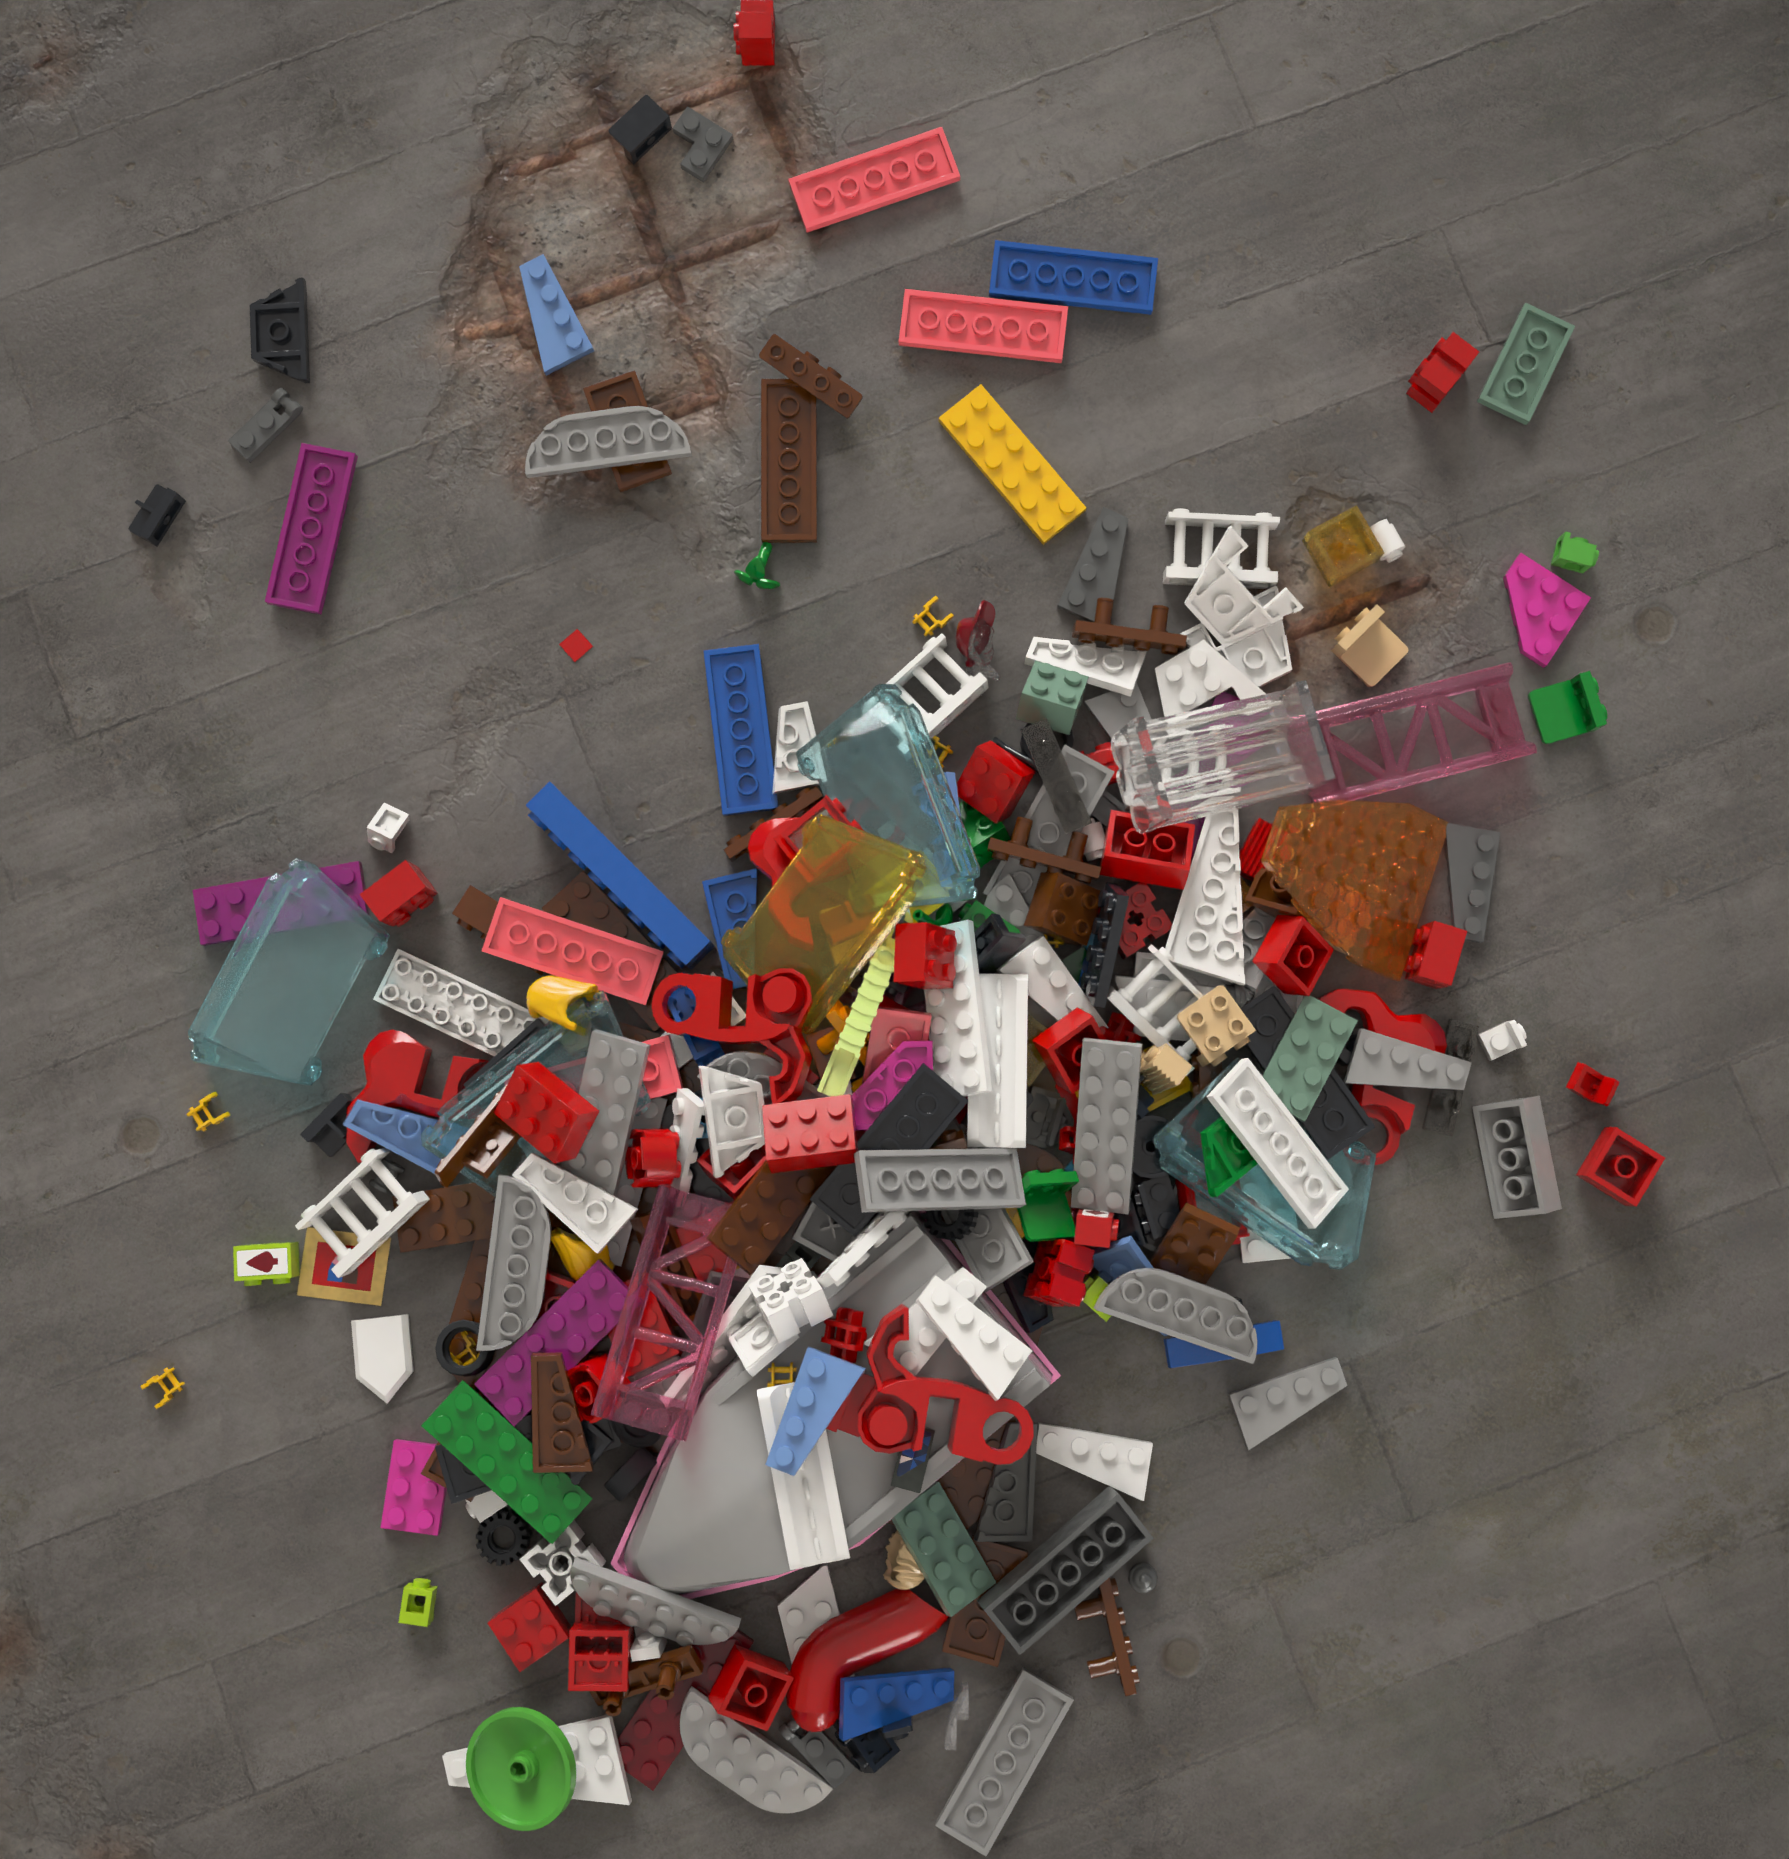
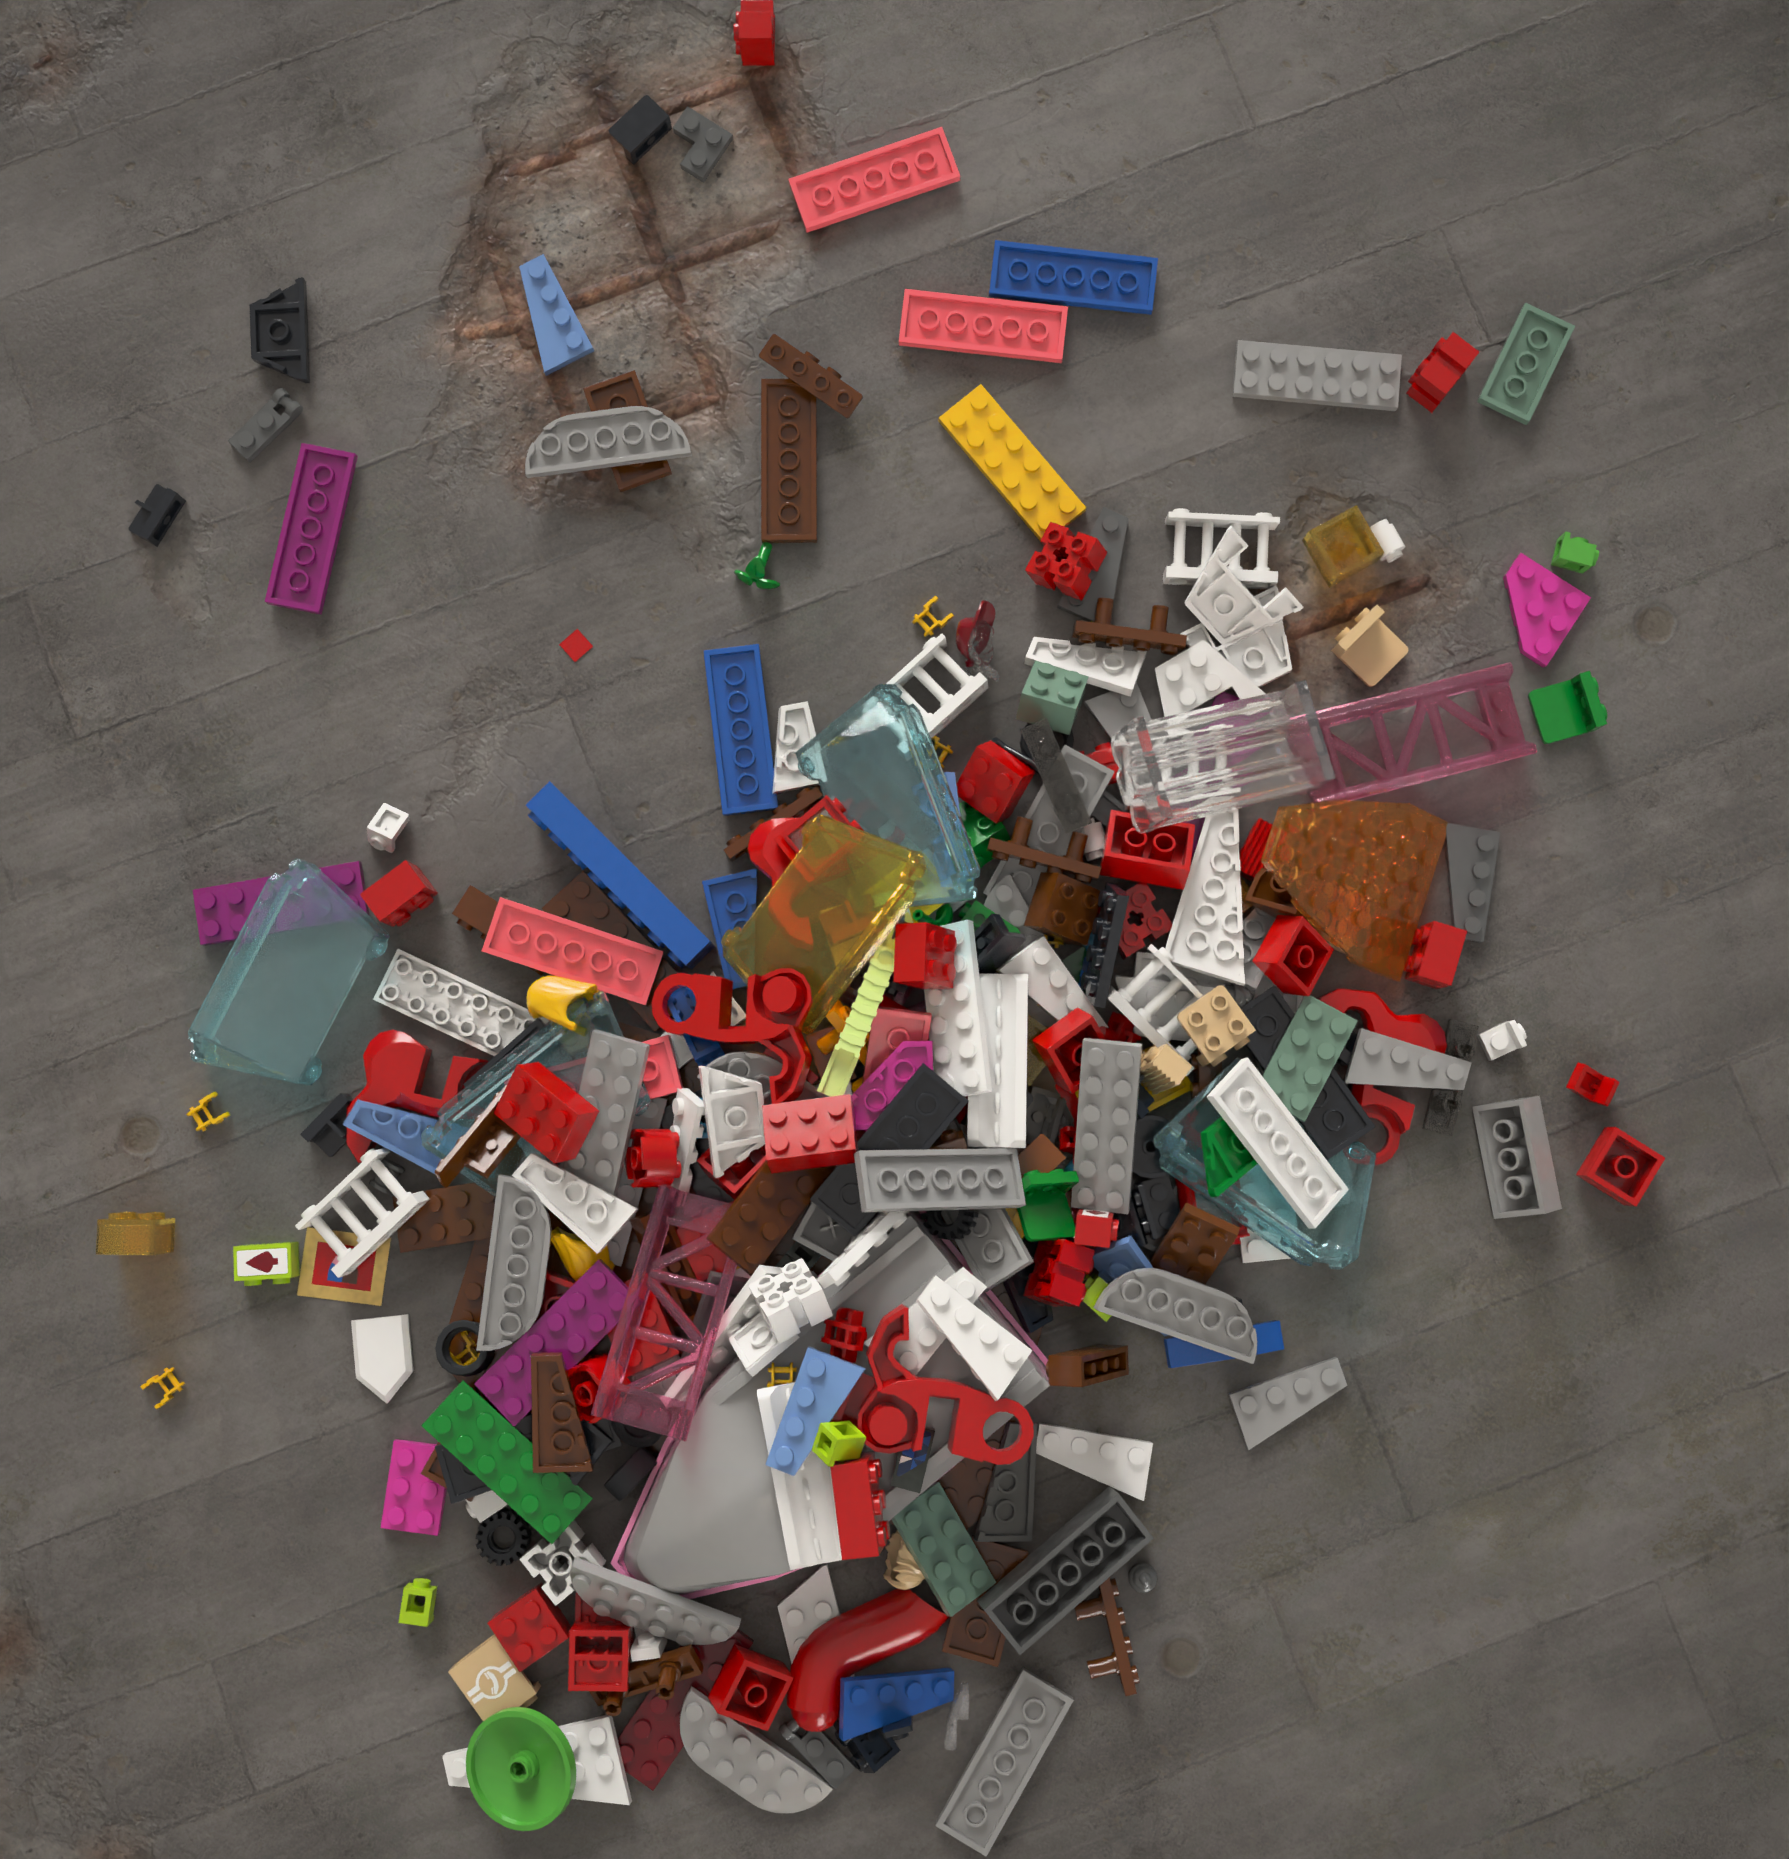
none -> clear yellow brick [96,1212,175,1255]
none -> tan panel [448,1634,541,1721]
none -> lime brick [812,1421,866,1467]
none -> red brick [830,1451,890,1560]
none -> dark orange panel [1018,1134,1066,1178]
none -> red brick [1025,522,1107,601]
none -> reddish brown brick [1046,1344,1129,1387]
none -> light grey plate [1232,340,1402,411]

